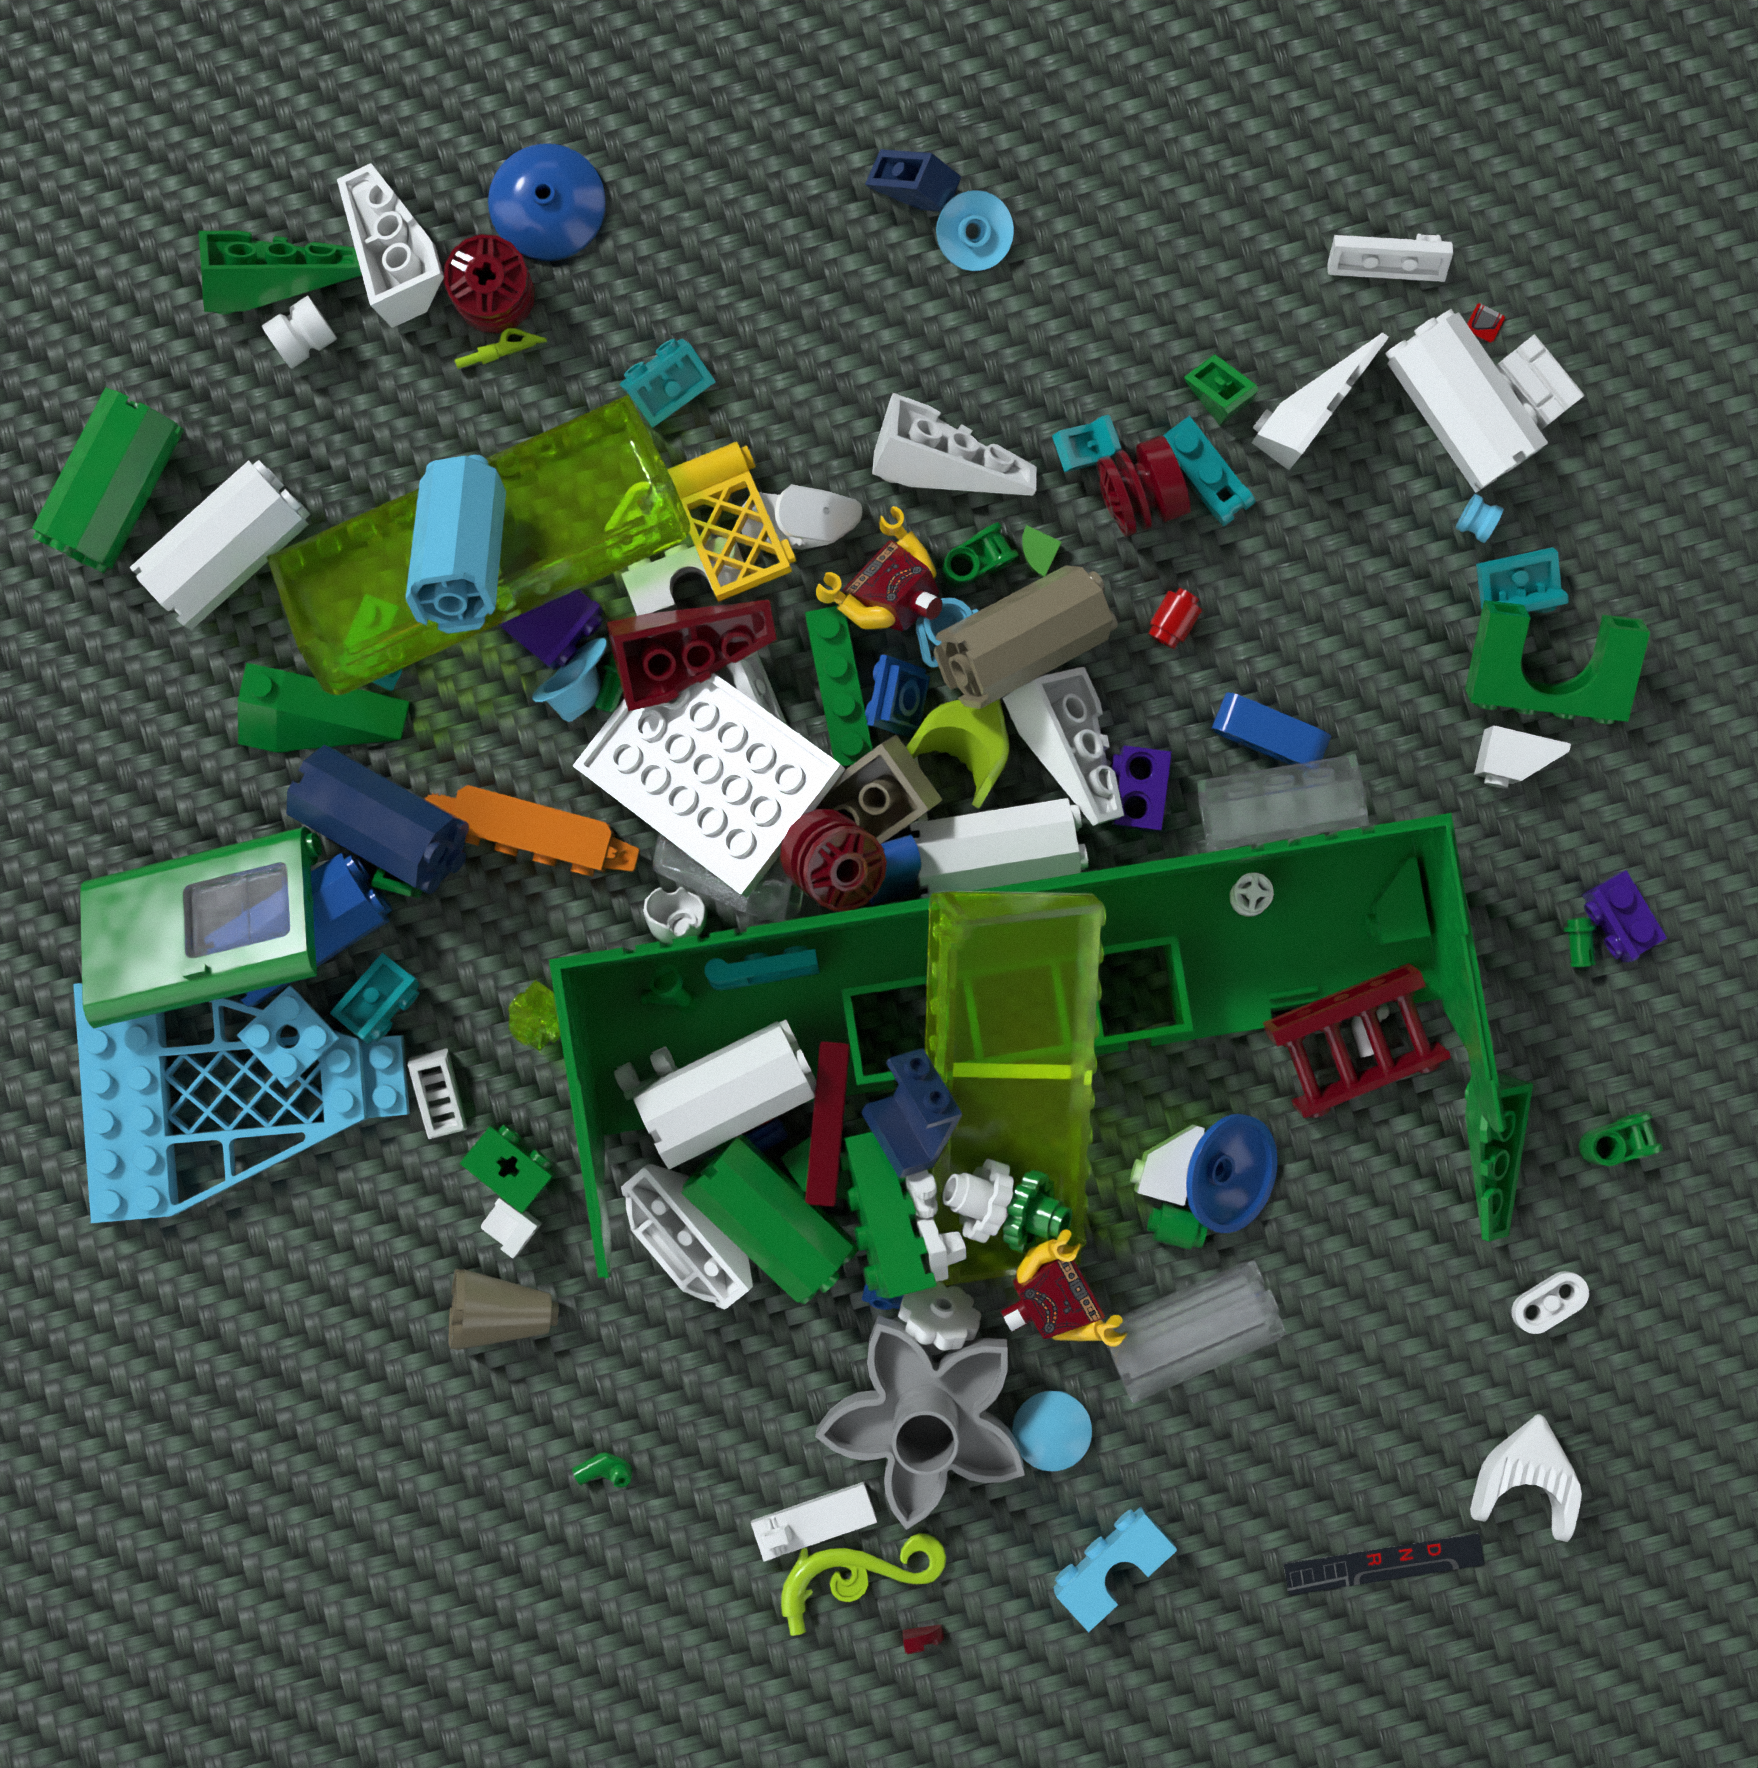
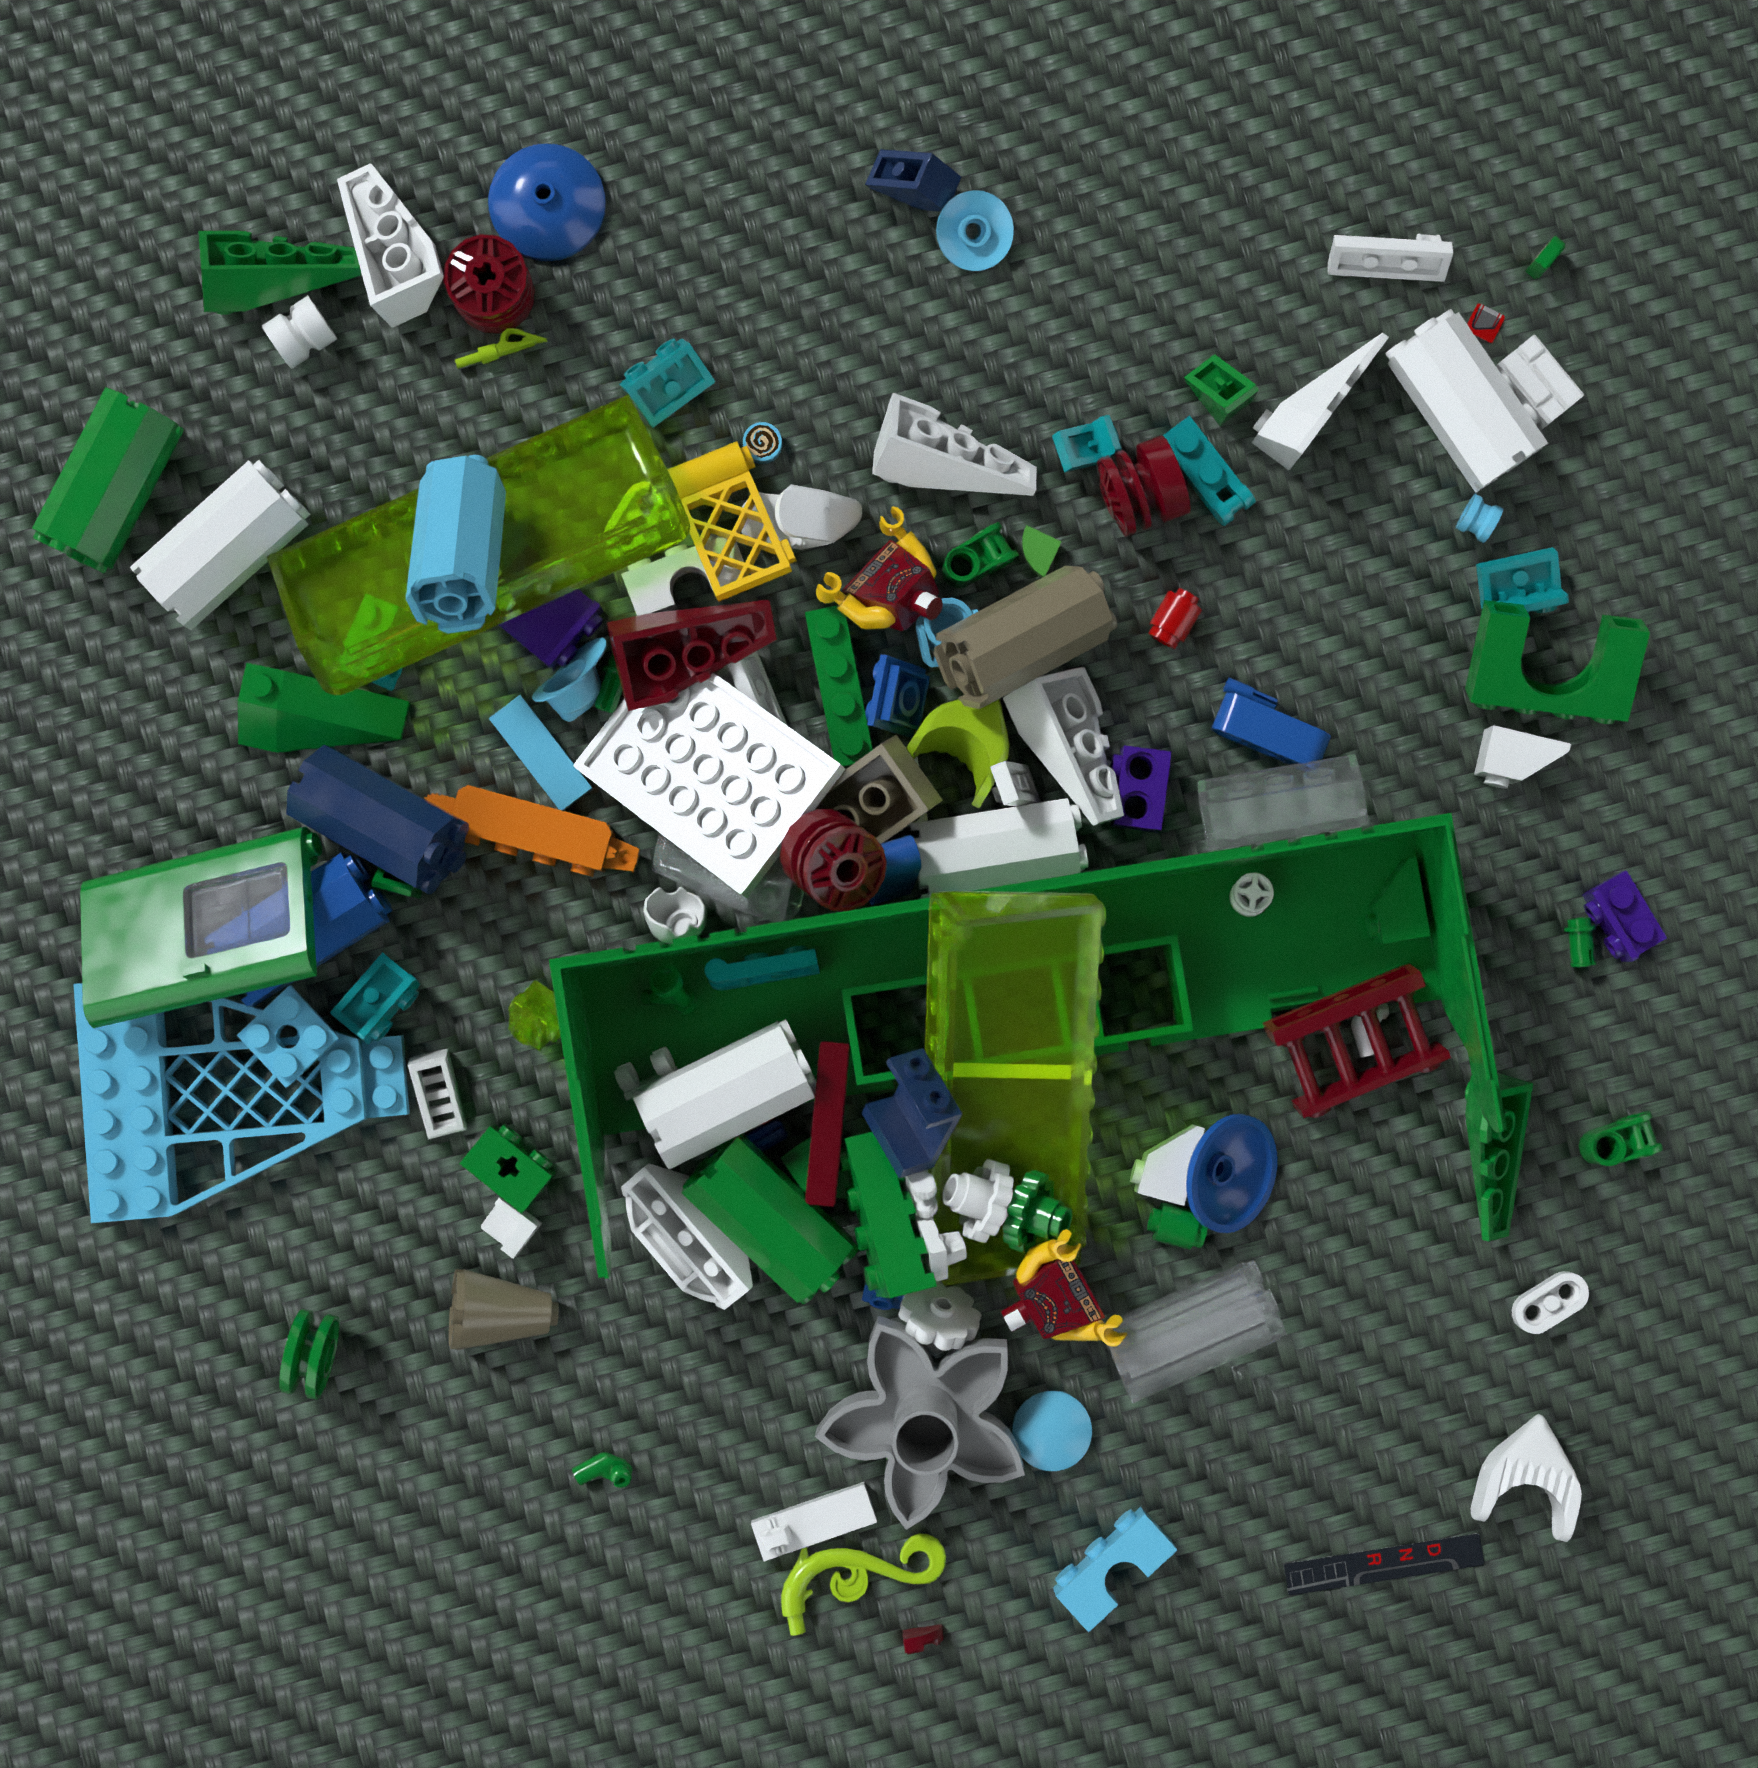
none -> green wheel [279,1309,340,1400]
none -> medium azure tile [489,695,593,811]
none -> tile [743,422,782,464]
none -> white hinge [990,761,1041,806]
none -> blue pin [1223,677,1278,709]
none -> green tile [1525,235,1566,279]

